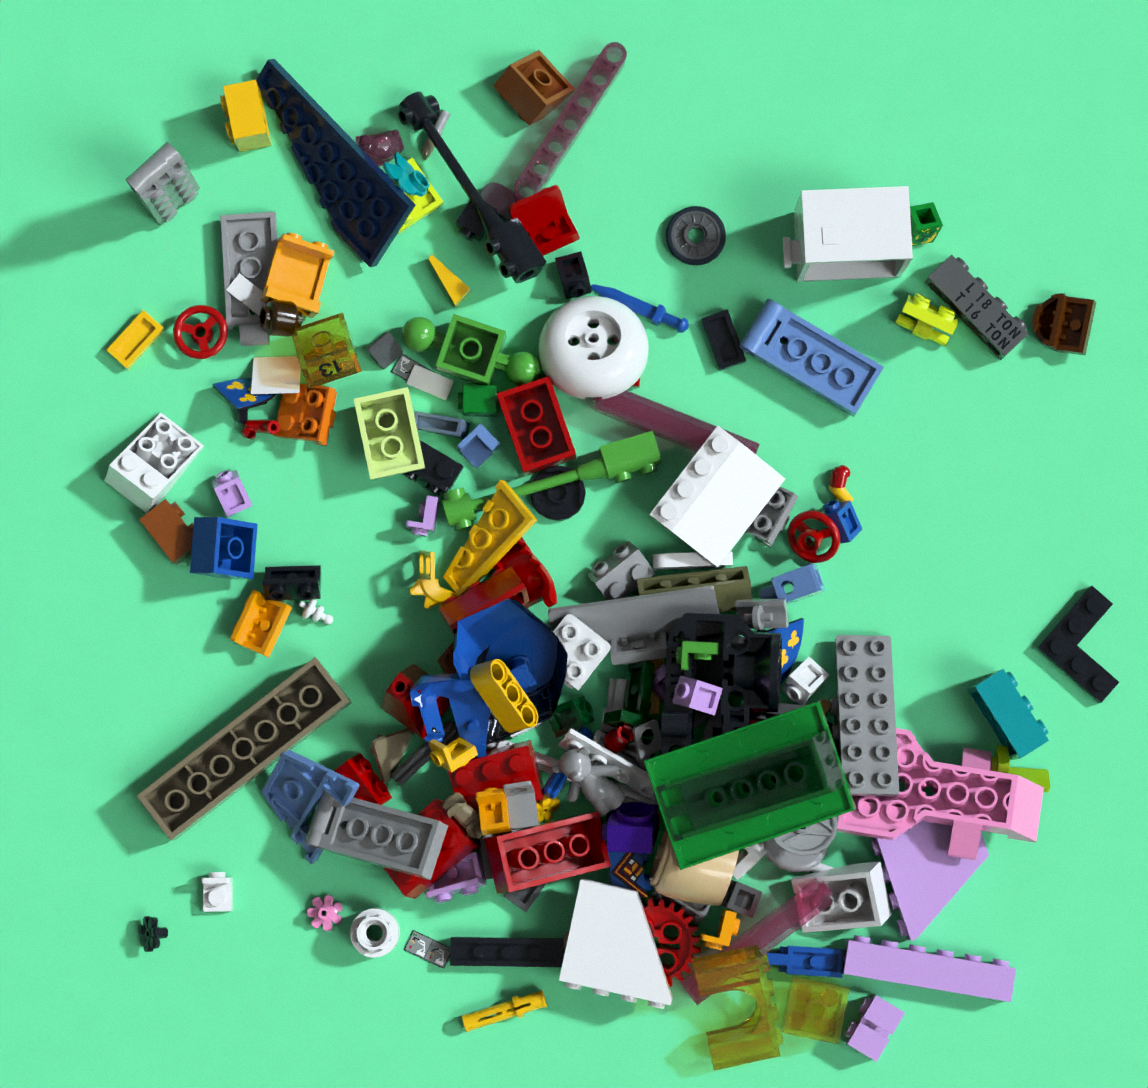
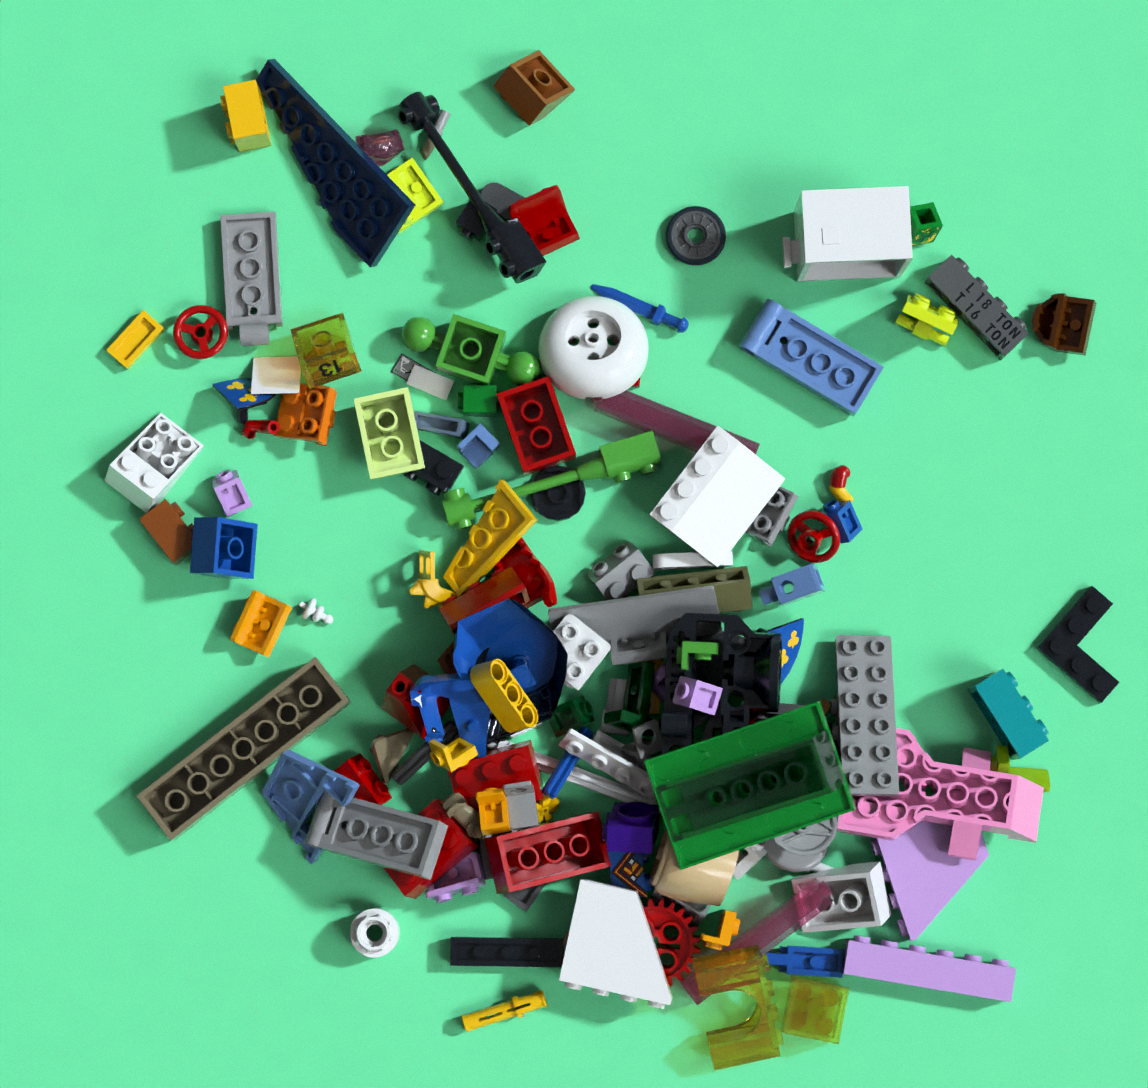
light grey hinge [125,142,200,225] -> none
black plant [138,916,168,952] -> none
white bracket [202,872,233,912] -> none
white sticker [226,273,267,315] -> none
dark brown head [259,299,303,337] -> none
light orange panel [260,233,335,318] -> none
black bracket [262,565,322,601] -> none
bright pink plant [307,895,343,931] -> none
dark grey slope [368,332,403,369] -> none
teal plate [383,152,430,197] -> none
light grey sticker [404,930,451,969] -> none
lavender bracket [406,496,440,536] -> none
yellow piece [428,254,470,307] -> none
clear pink beam [513,42,627,202] -> none
light grey piece [552,746,625,817] -> none
black bracket [555,251,592,299] -> none
red animal [603,725,634,753] -> none
black tile [701,309,746,371] -> none
dark grey slope [720,880,762,918] -> none
light grey hips [735,599,789,630] -> none
white bracket [782,657,830,705] -> none
lavender piece [844,994,905,1062] -> none

